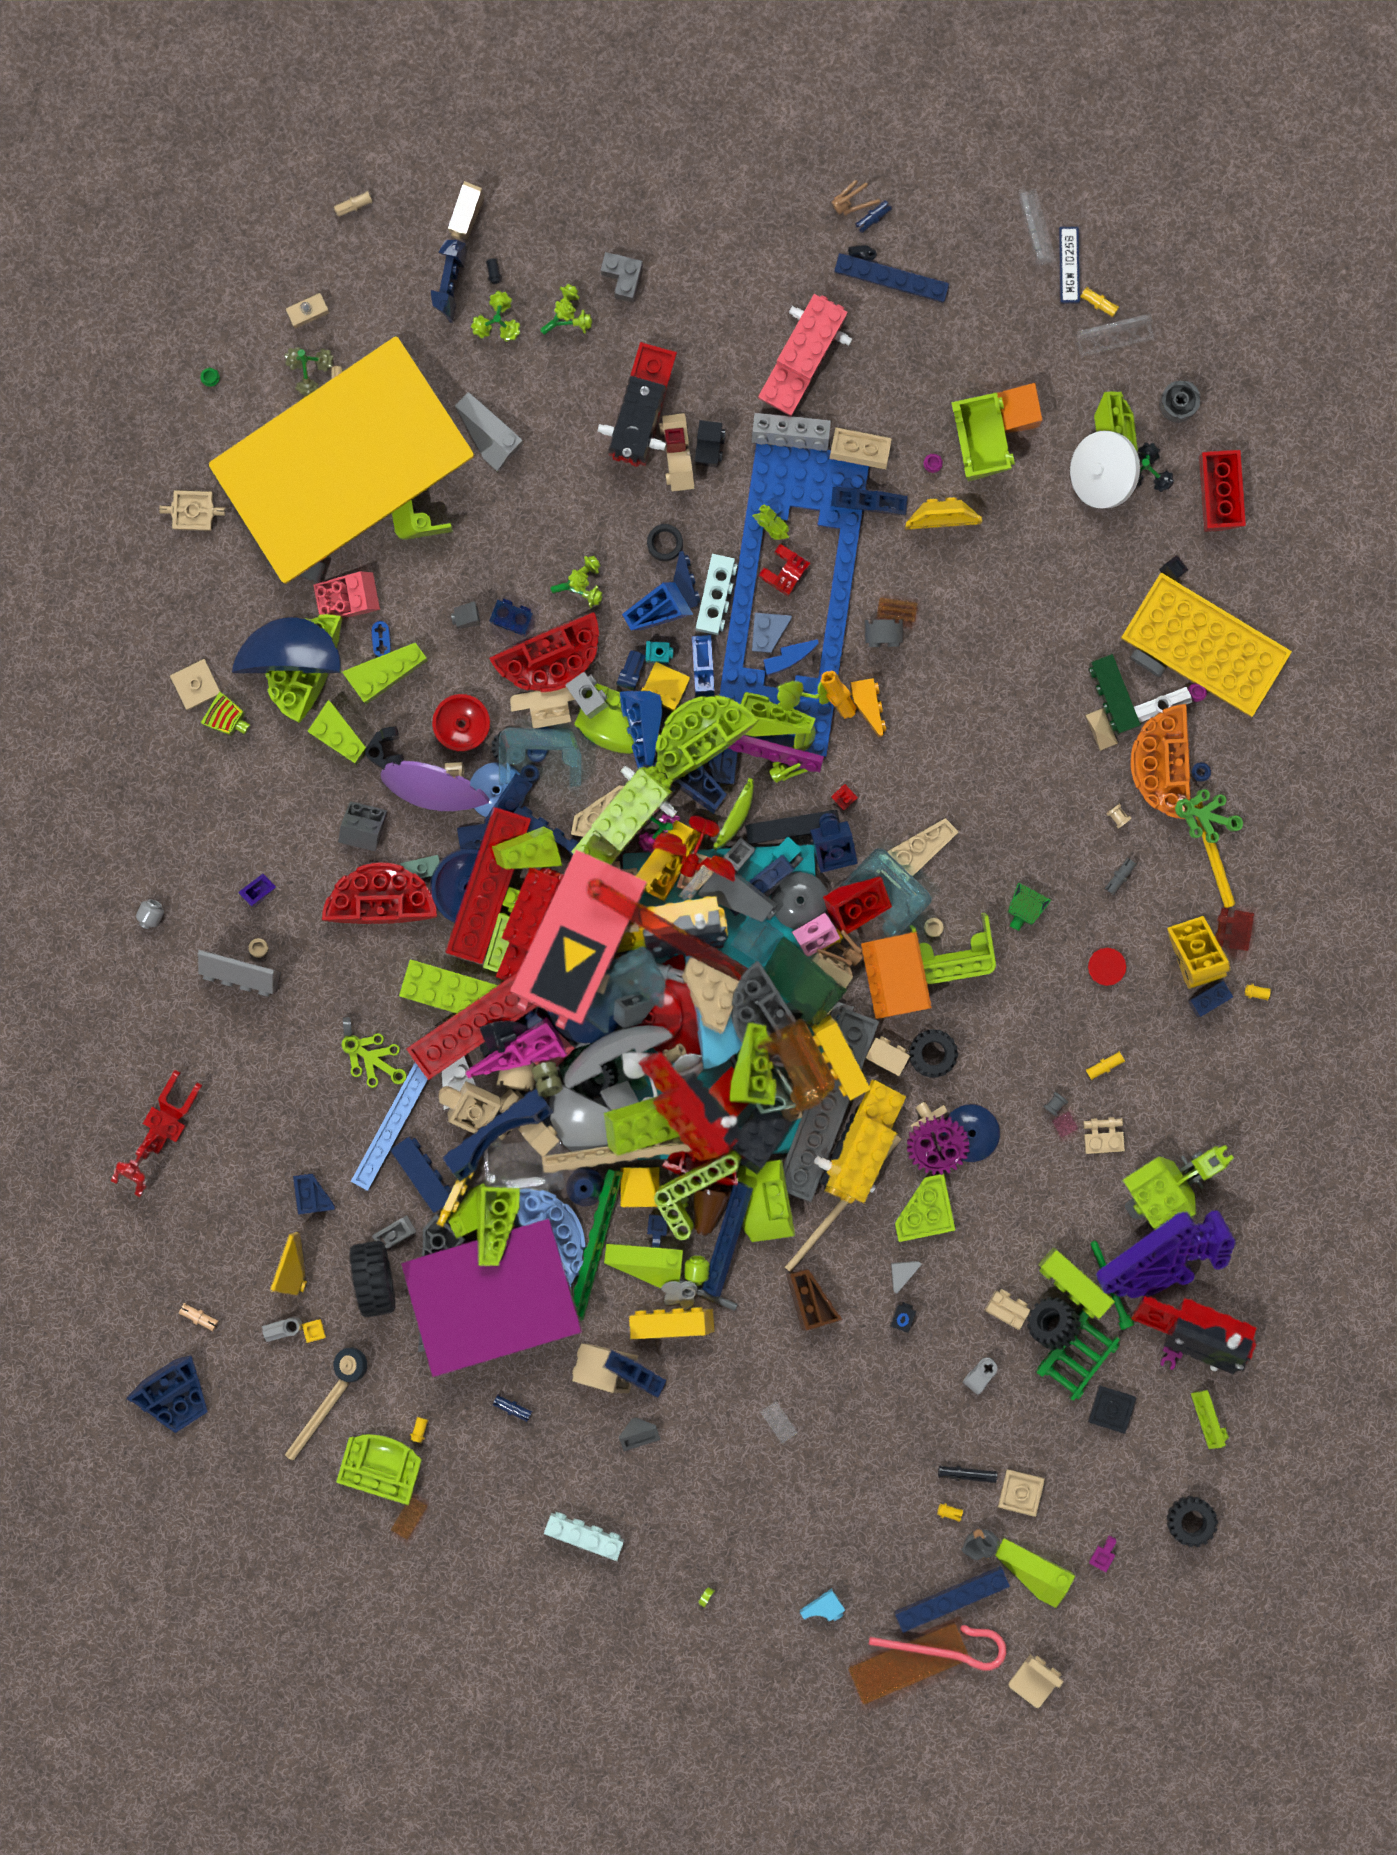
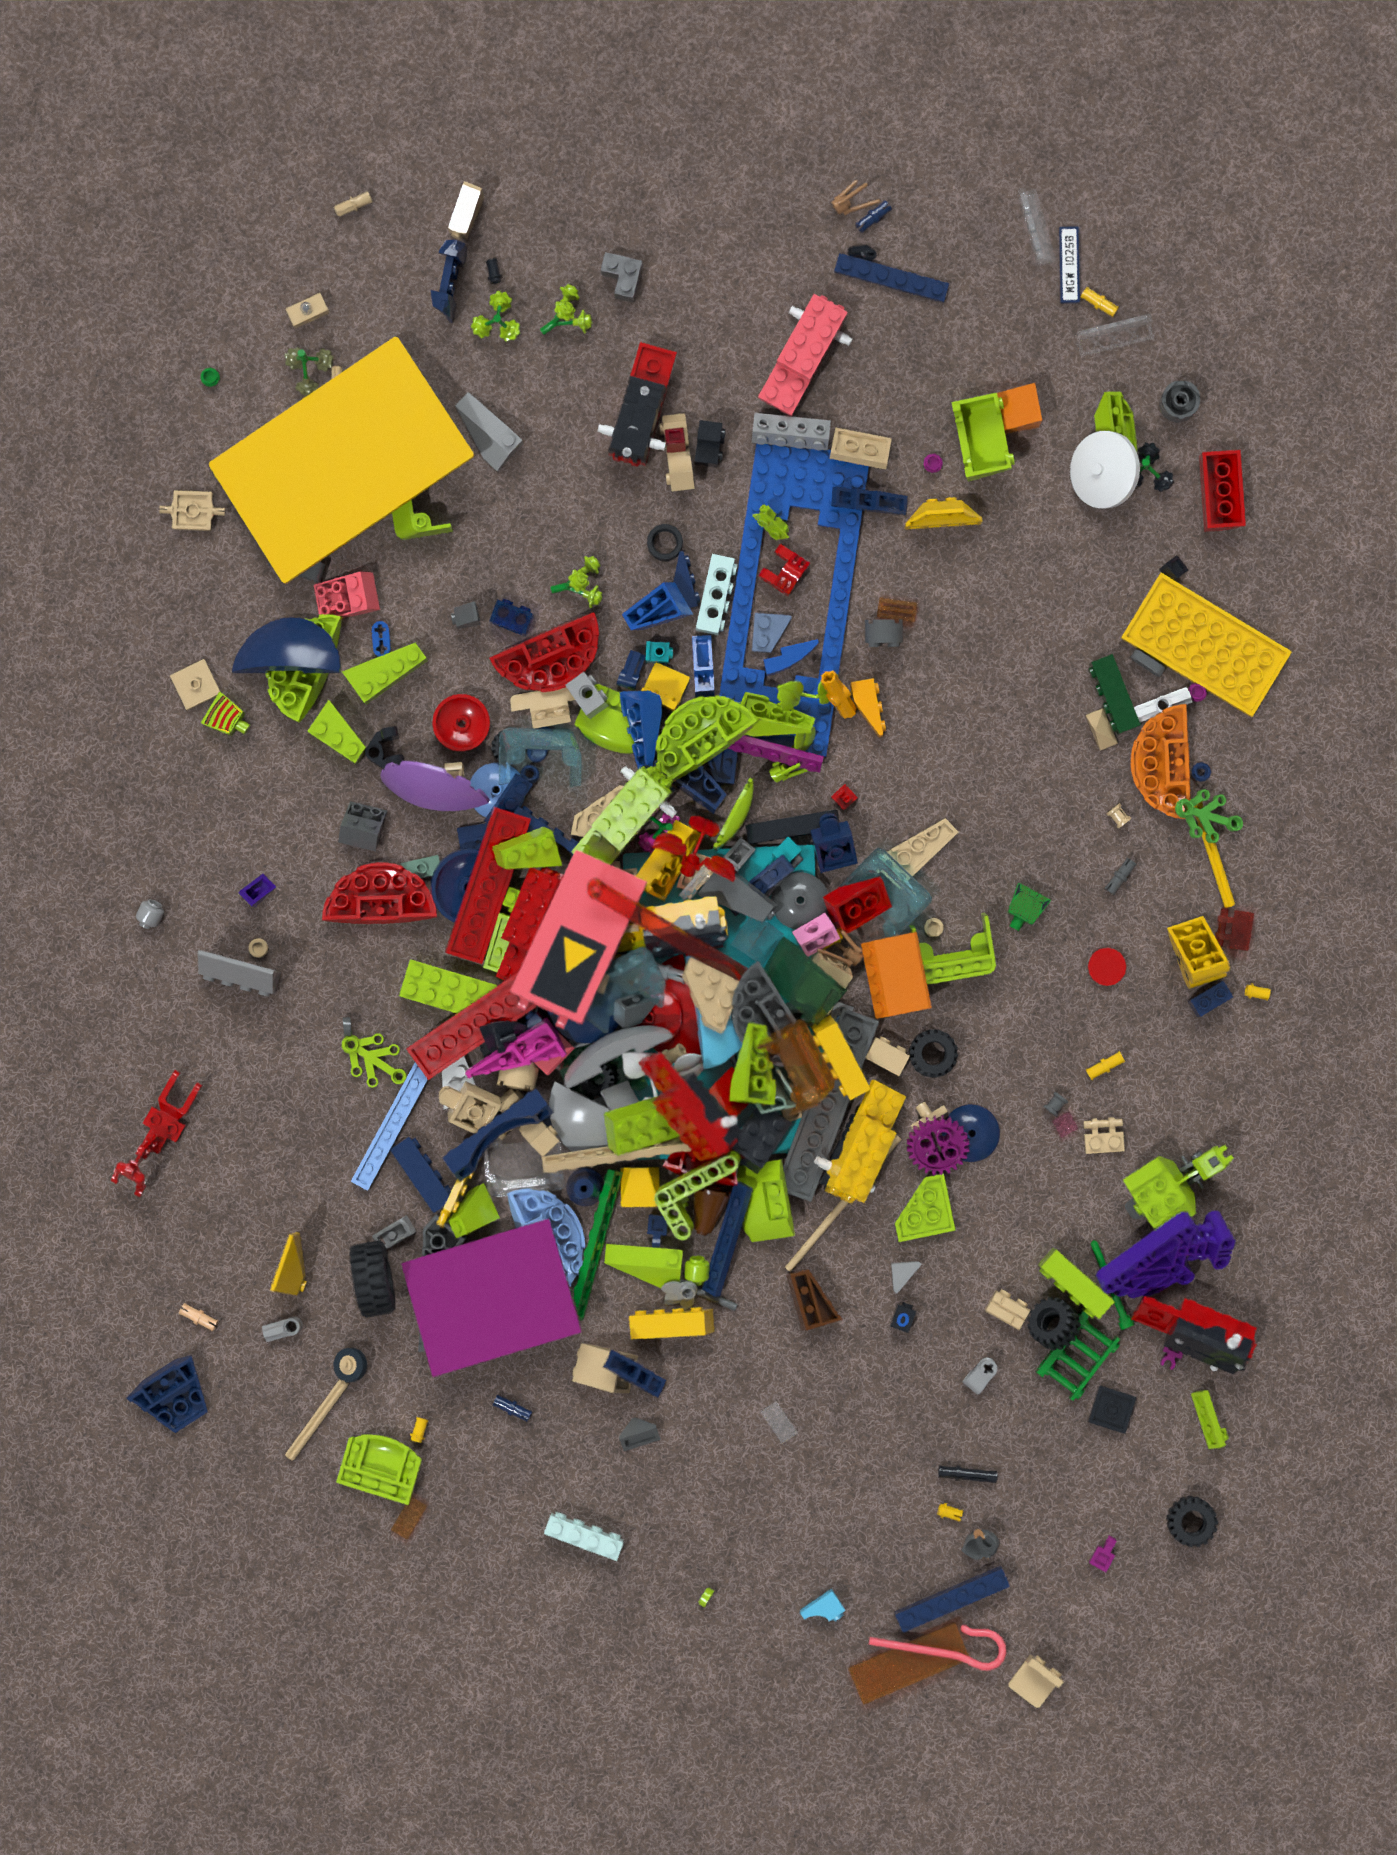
dark blue wing [293,1174,335,1214] -> none
yellow tile [302,1319,326,1343] -> none
lime wedge [477,1187,520,1266] -> none
olive wheel [532,1062,563,1097] -> none
lime wedge [995,1538,1075,1608] -> none
tan plate [998,1469,1045,1517] -> none

